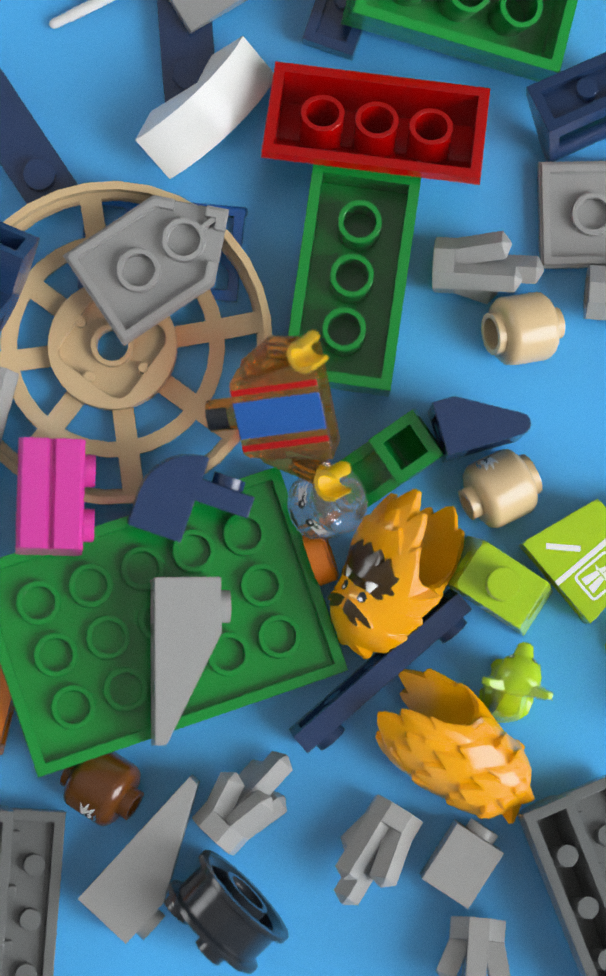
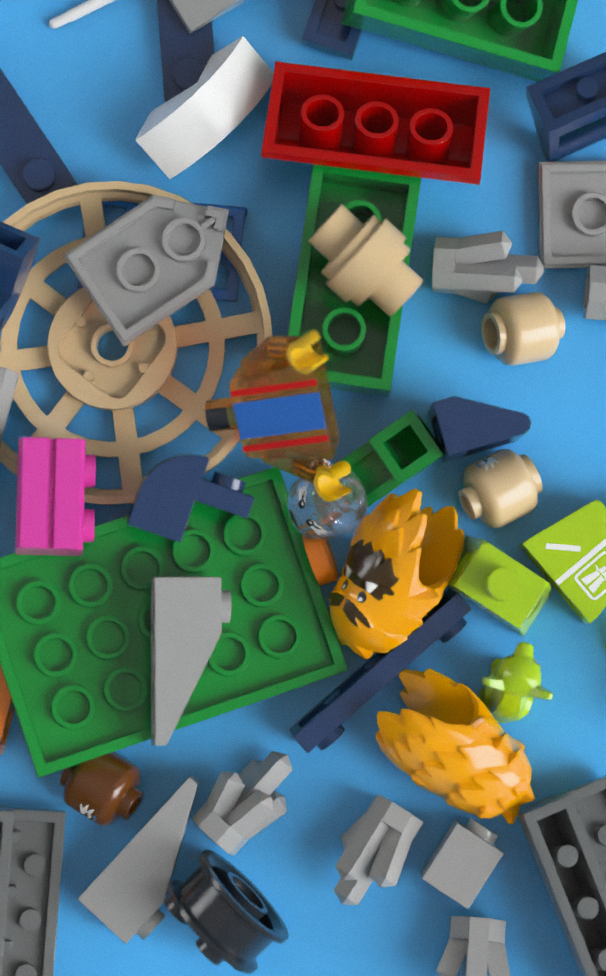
none -> tan piece [308,204,423,317]

